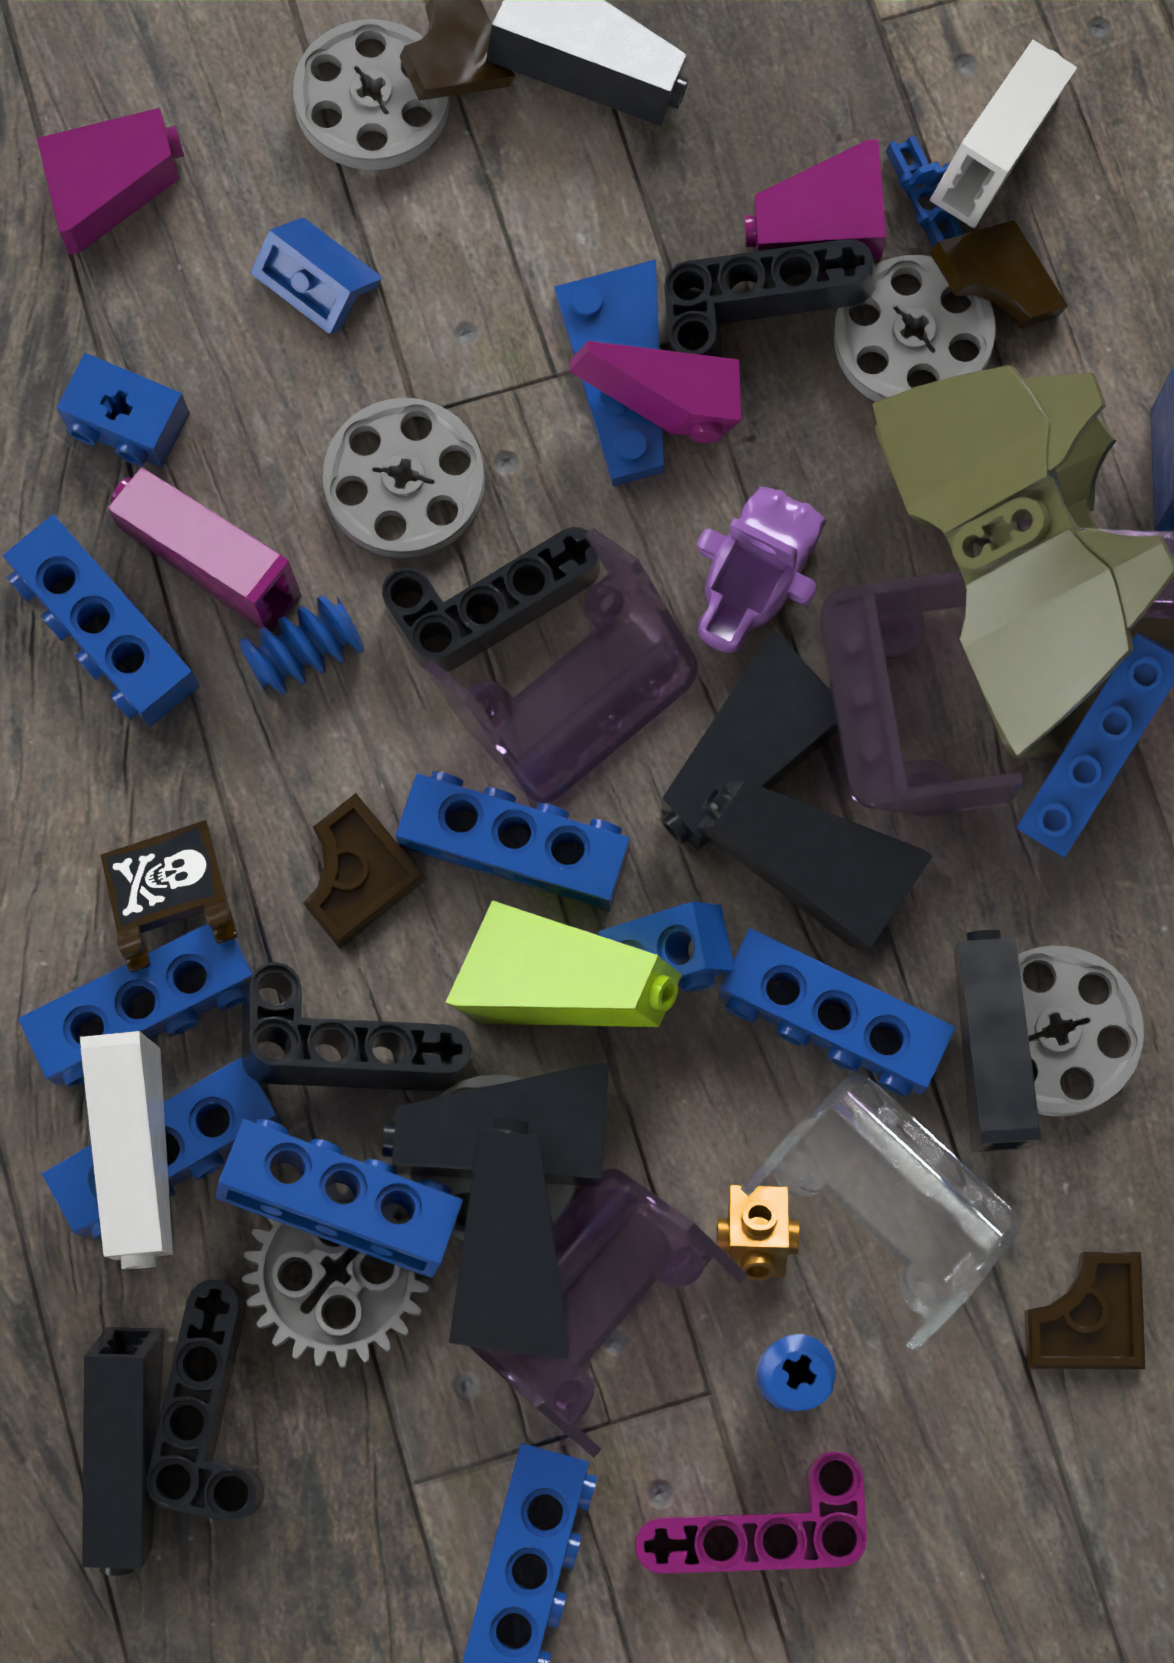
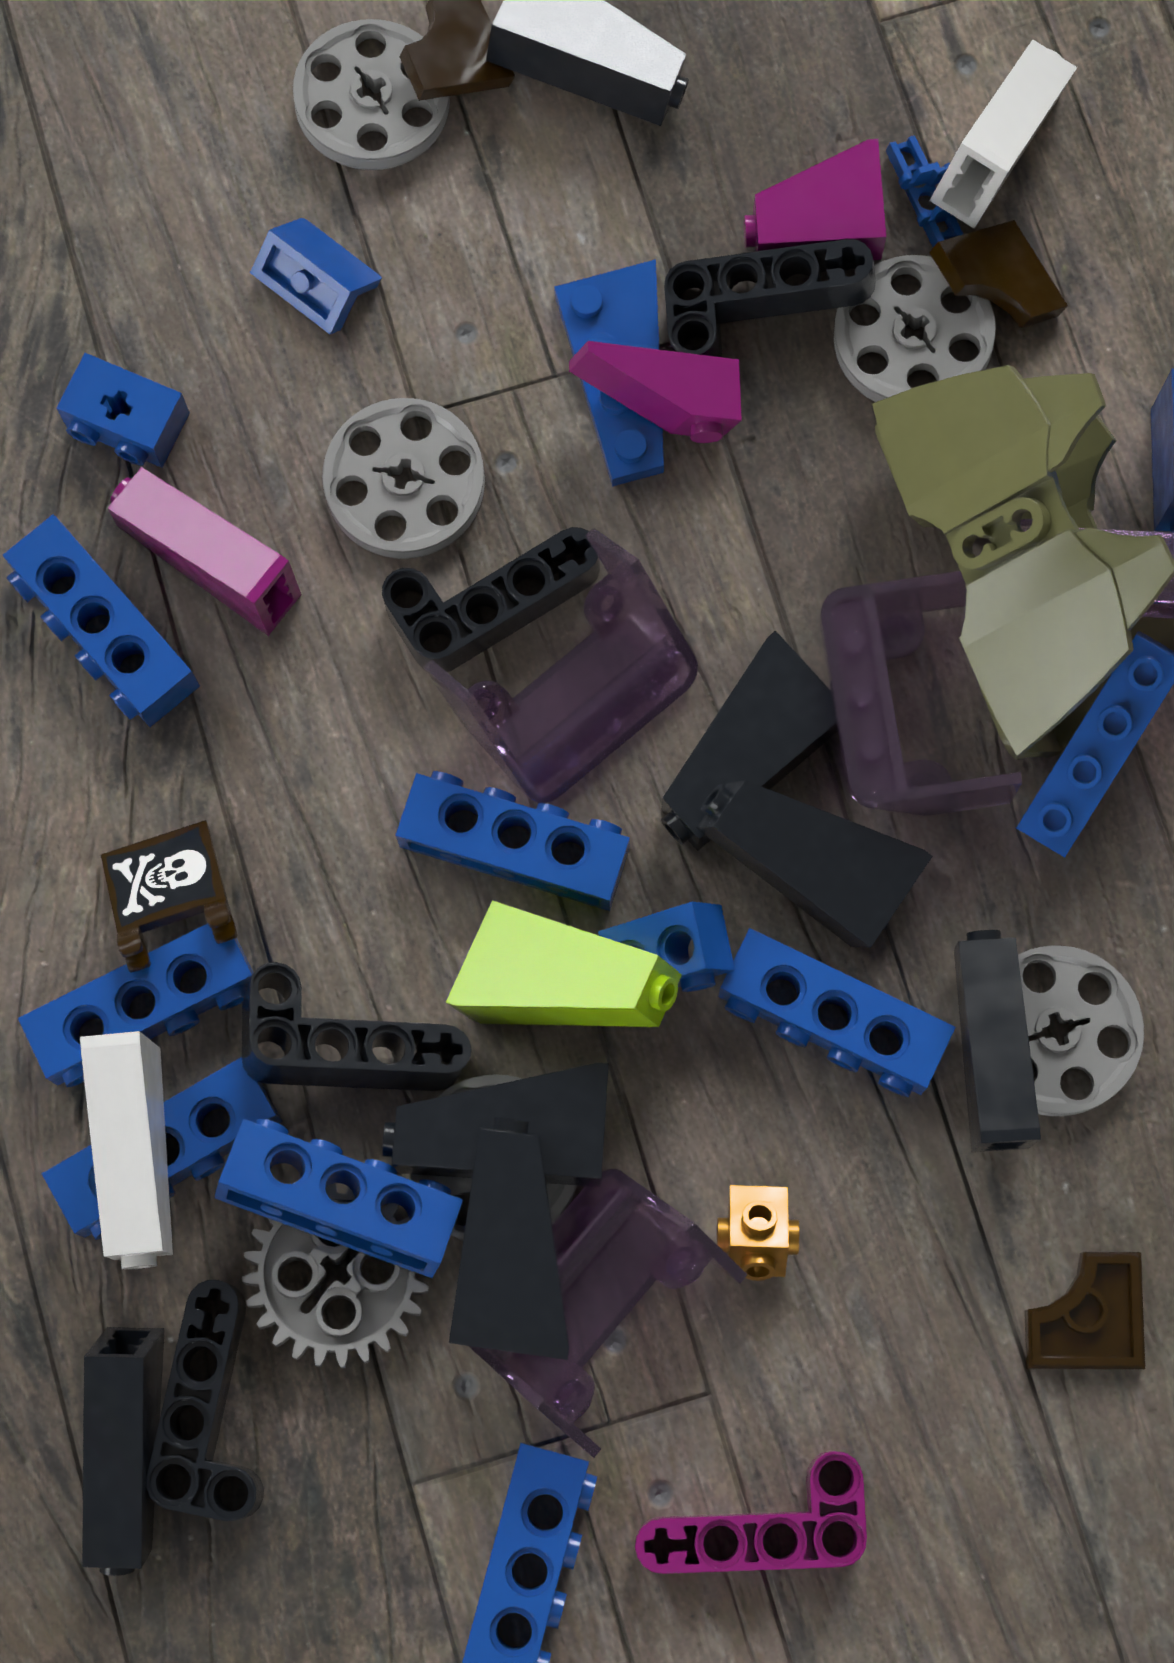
magenta slope [37,108,184,255] -> none
blue piece [239,595,364,697] -> none
dark brown tile [303,793,426,949] -> none
medium lavender piece [696,486,826,653] -> none
clear windscreen [740,1074,1020,1353] -> none
blue piece [756,1334,836,1412] -> none

